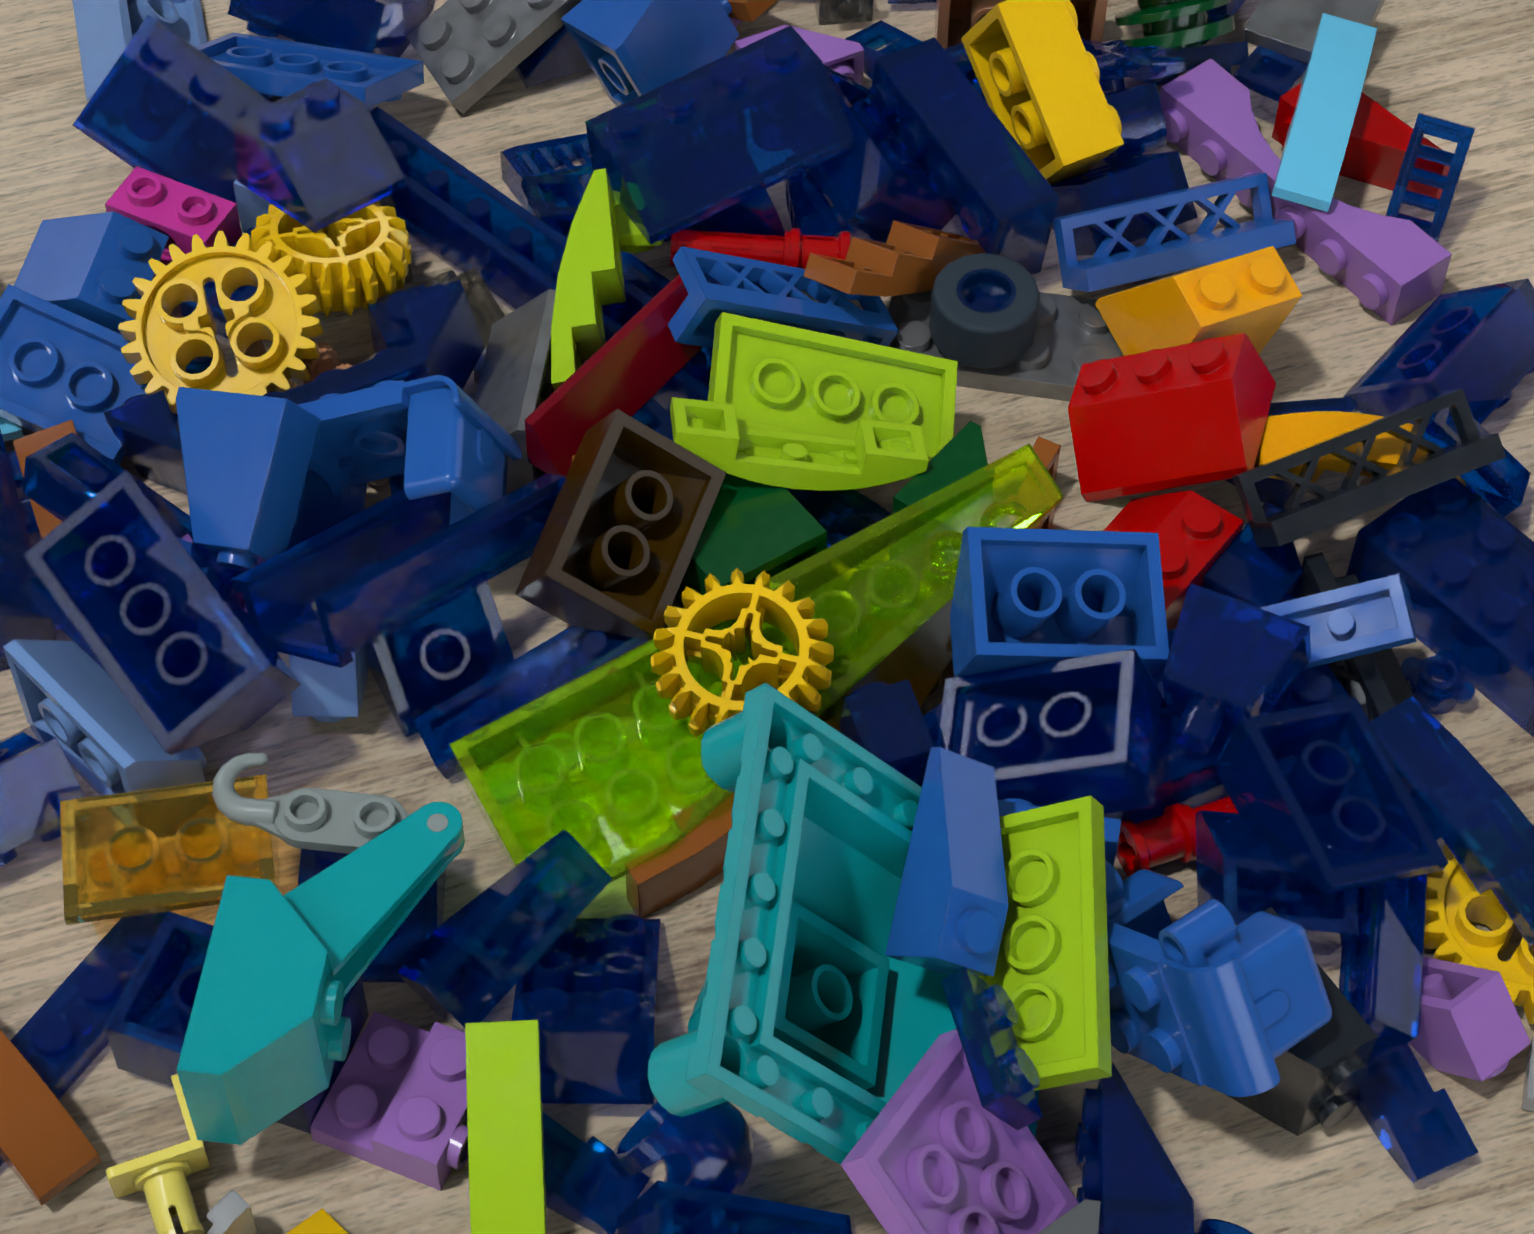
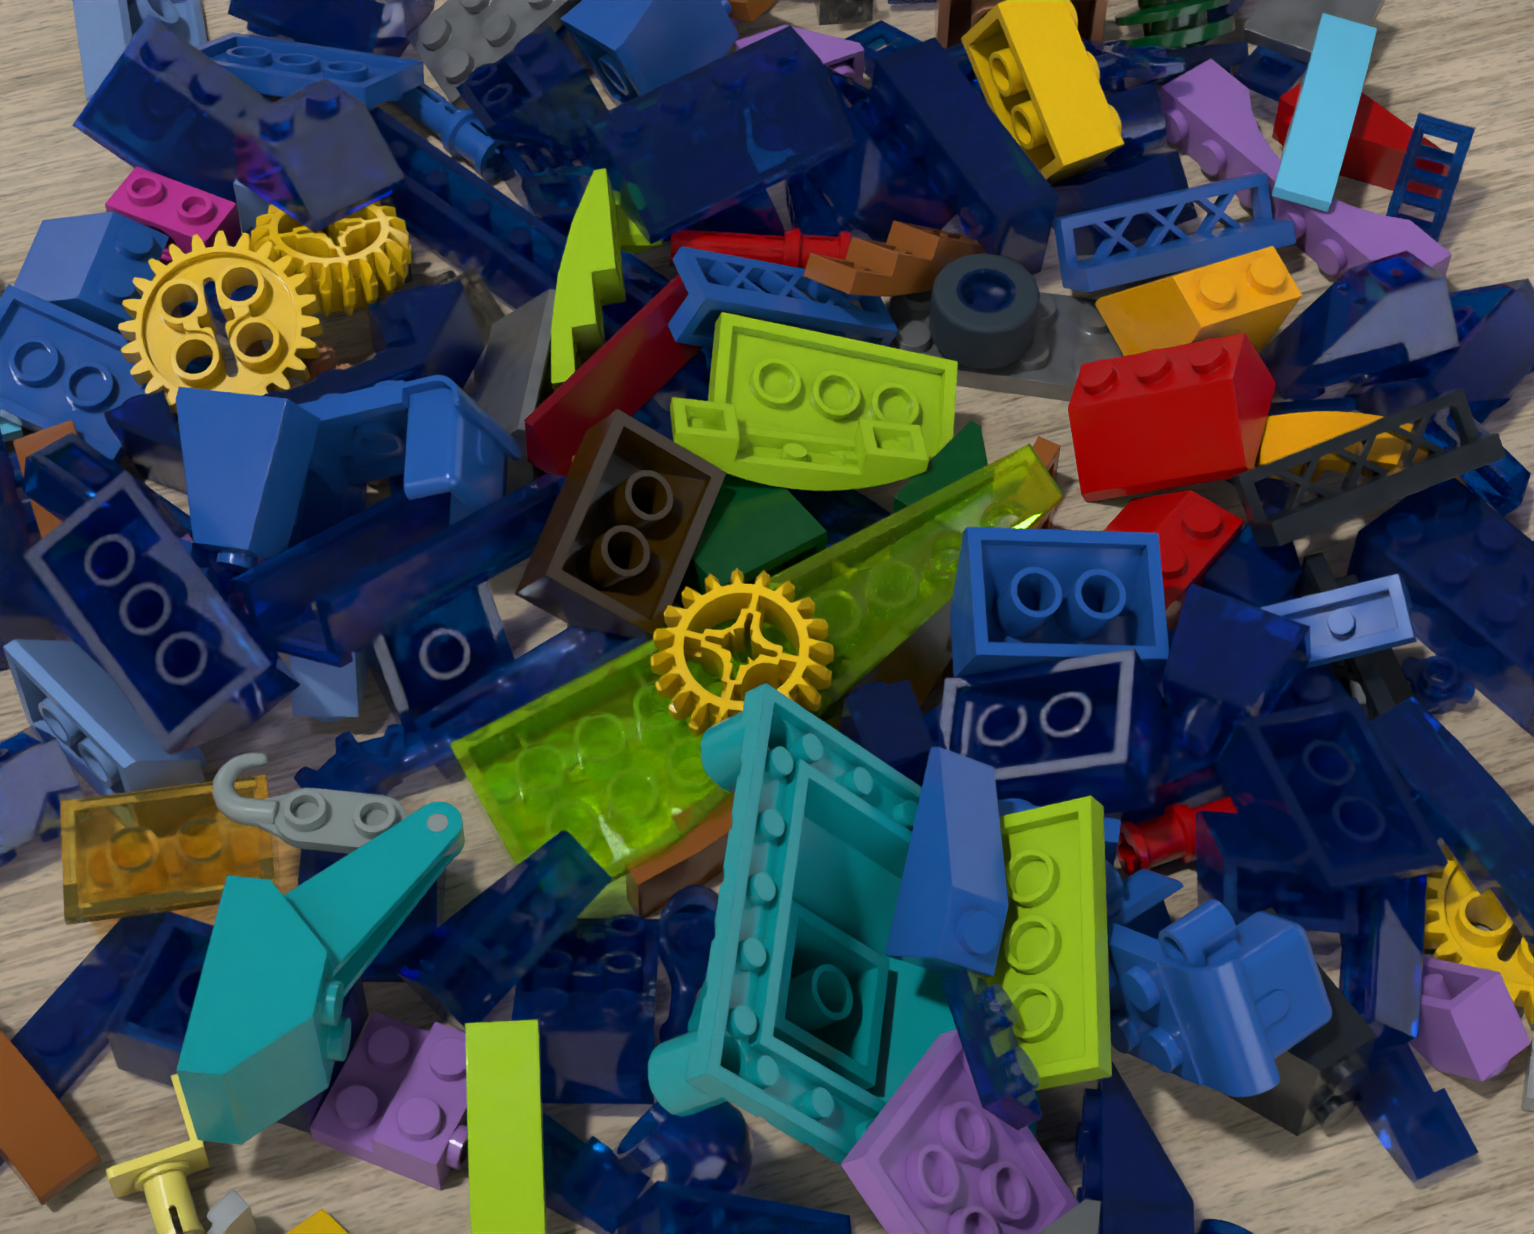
none -> clear blue piece [294,723,485,796]
none -> blue pin [390,83,518,181]
none -> clear blue slope [456,27,614,152]
none -> clear blue piece [657,885,719,1043]
none -> clear blue slope [1259,250,1459,402]

